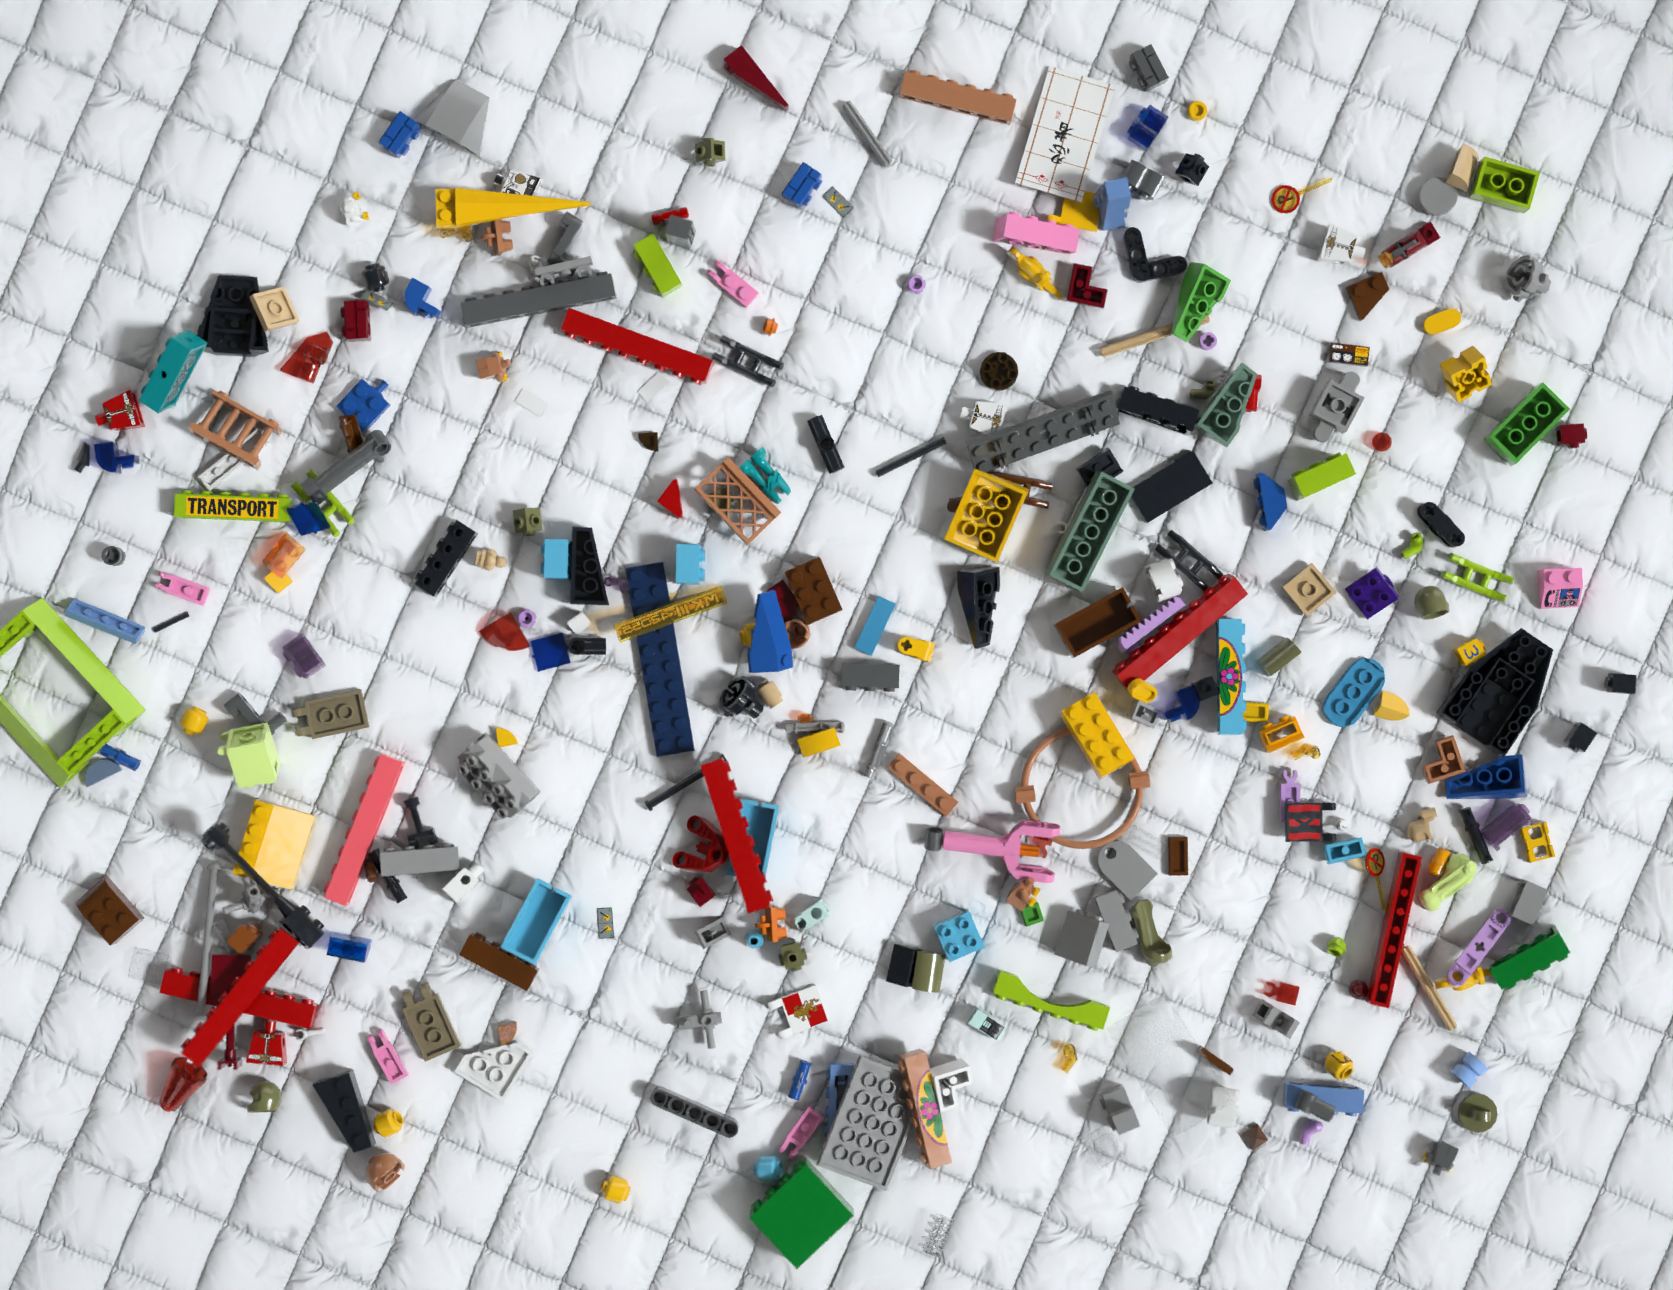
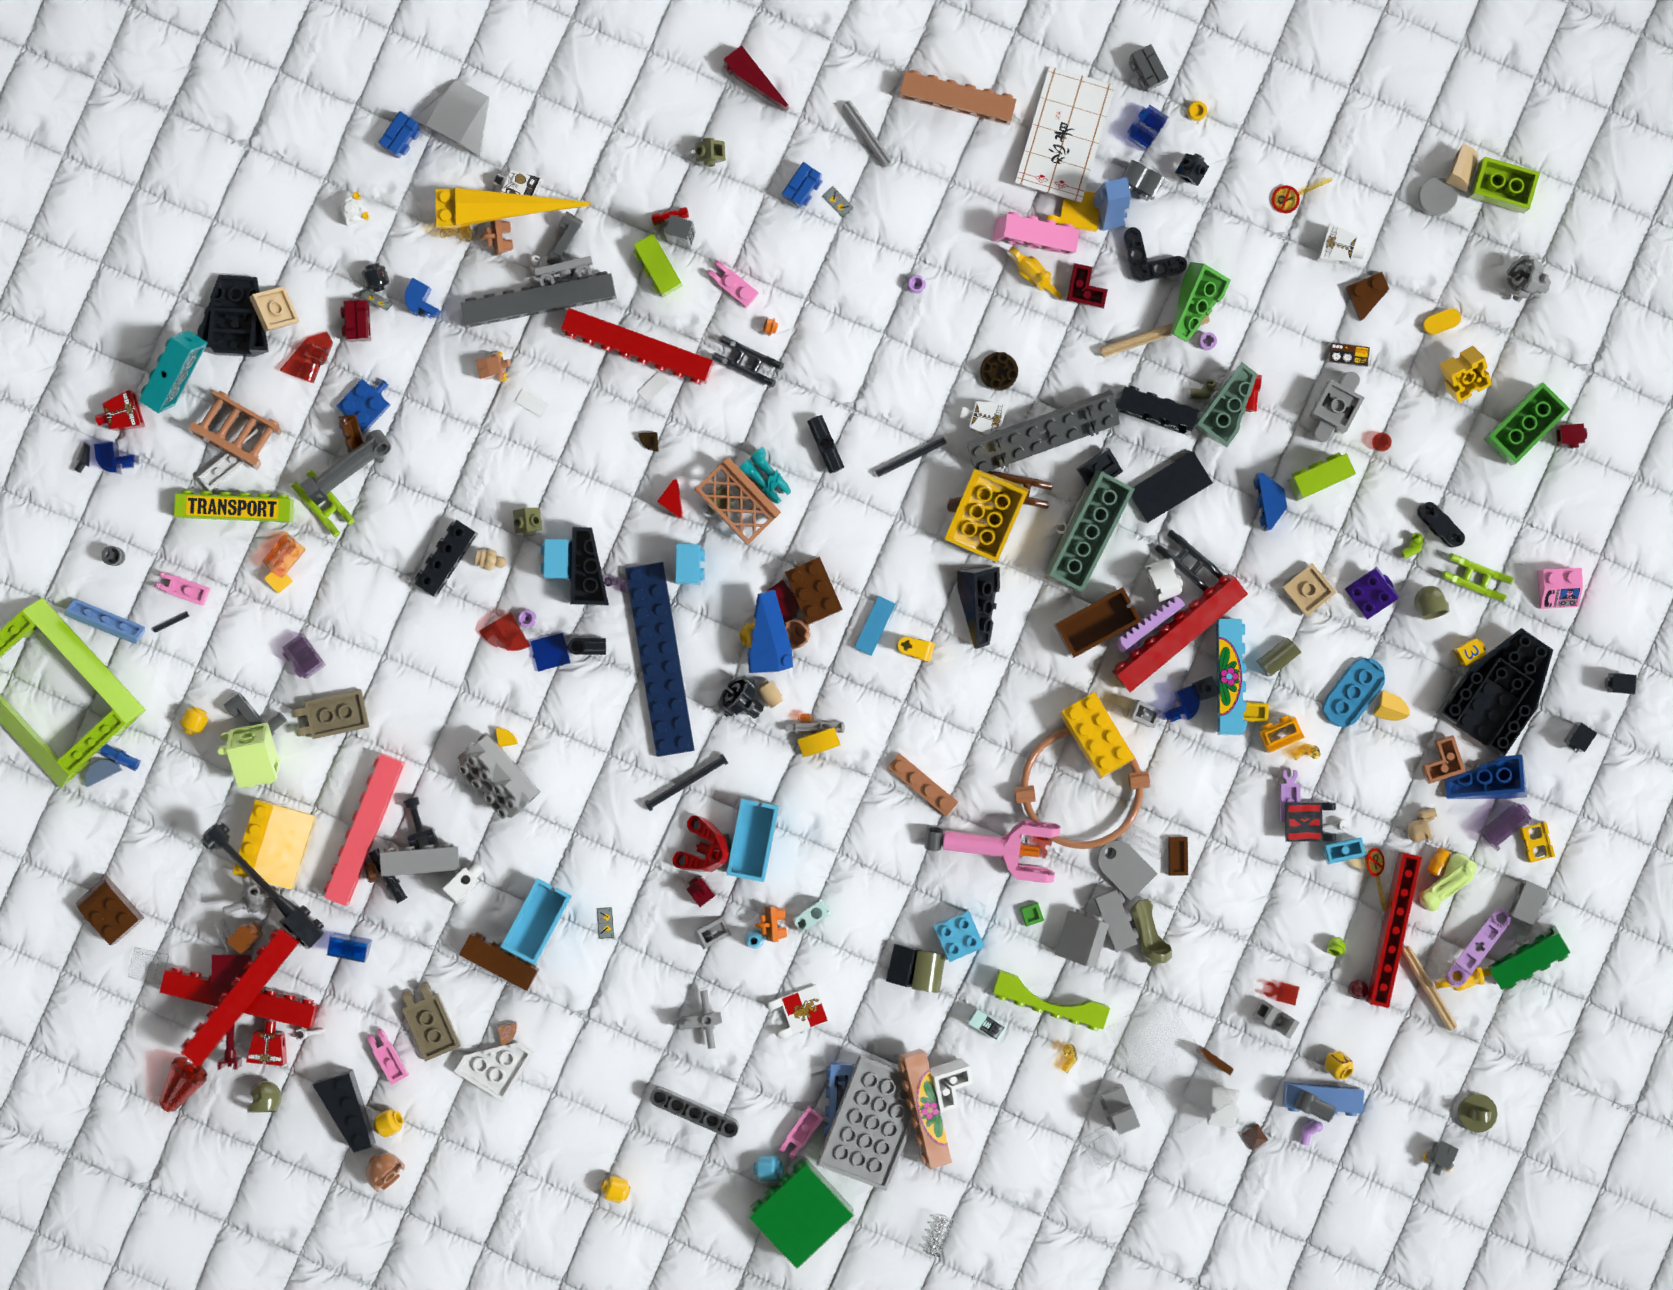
light grey bar [197,862,222,1015] -> none
clear blue piece [286,500,330,536] -> none
white slope [567,612,591,634] -> none
clear yellow tile [613,585,727,643] -> none
red brick [700,758,773,914] -> none
olive brick [778,941,807,972] -> none
blue pin [788,1060,812,1101] -> none
dark grey brick [841,663,900,692] -> none
light grey piece [865,721,894,778] -> none
nougat piece [1006,877,1040,911] -> none
yellow tile [1127,678,1157,703] -> none
dark red plate [1378,221,1441,269] -> none
light blue wheel [1451,1052,1488,1089] -> none
black pin [1459,807,1493,864] -> none

